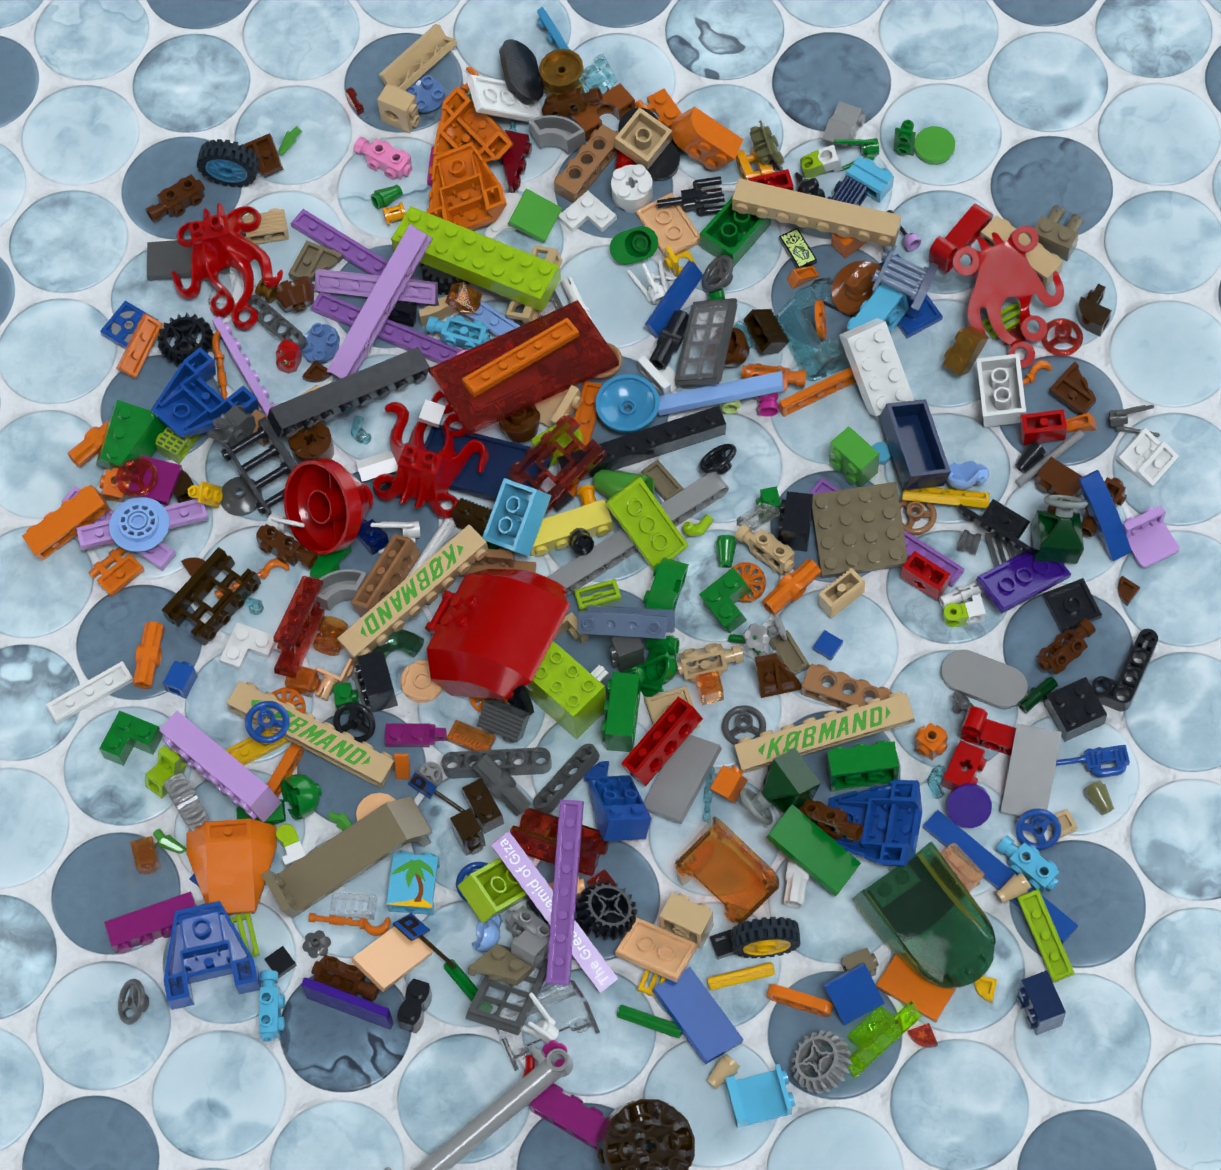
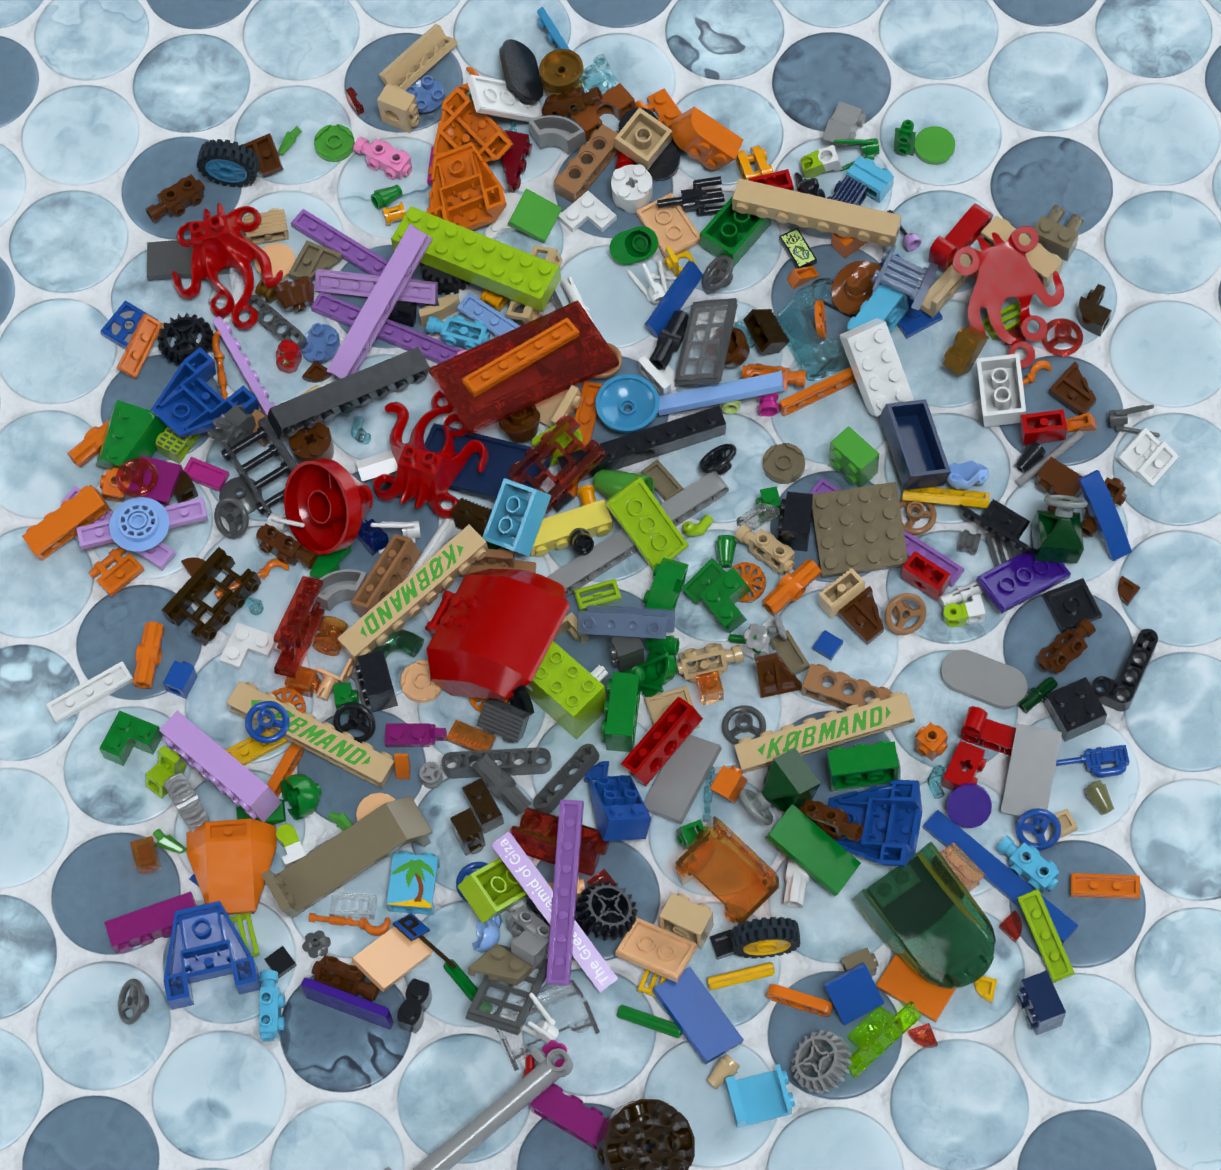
yellow hinge [188,481,223,508] -> none
piece [408,770,465,812] -> none
white tile [418,399,446,428] -> none
clear orange brick [445,282,483,314] -> none
green hinge [707,288,725,300] -> none
olive hinge [750,120,785,171] -> none
medium azure tile [872,442,892,464] -> none
dark grey plant [952,691,974,714] -> none
tan cone [996,873,1032,904] -> none
lavender bracket [1123,505,1179,568] -> none
none -> dark pink tile [184,457,230,492]
none -> dark grey piece [214,497,249,539]
none -> light nougat tile [255,243,296,281]
none -> bright green tile [314,124,355,162]
none -> light orange bush [480,289,508,312]
none -> green brick [676,819,709,851]
none -> green hinge [681,558,726,604]
none -> dark tan tile [763,443,805,484]
none -> reddish brown wing [838,586,884,645]
none -> medium nougat piece [885,593,926,635]
none -> tan fence [920,248,981,318]
none -> clear red tile [999,910,1022,943]
none -> orange tile [1070,873,1140,900]

